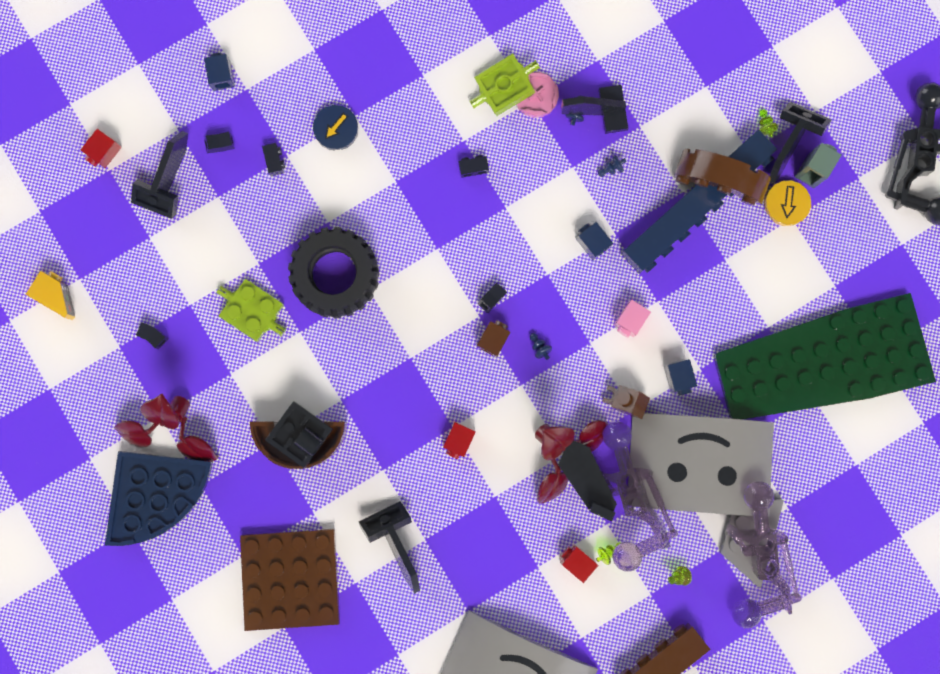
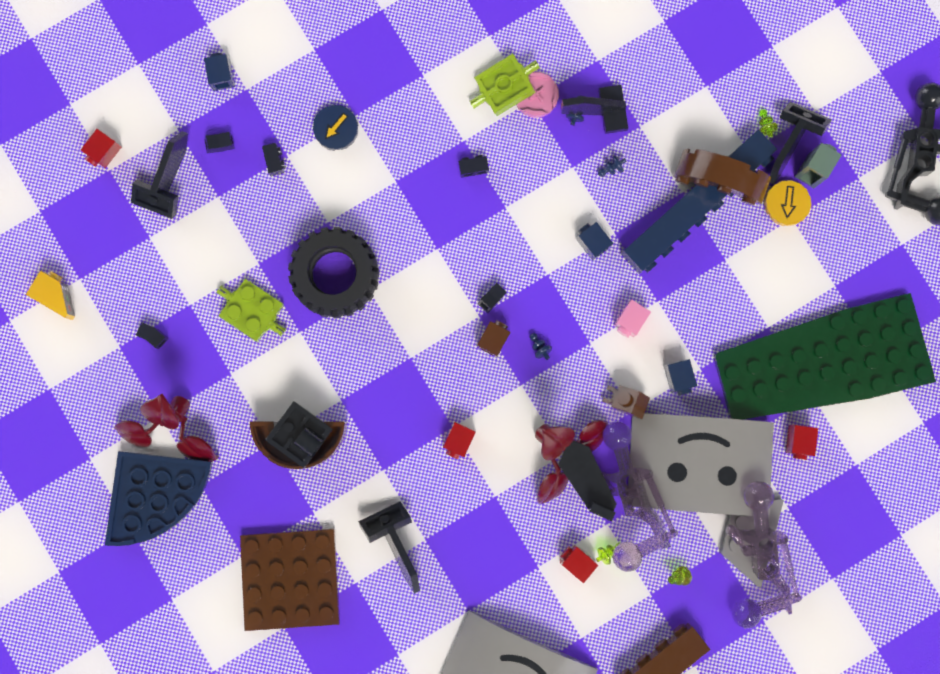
none -> red brick [786,425,818,460]

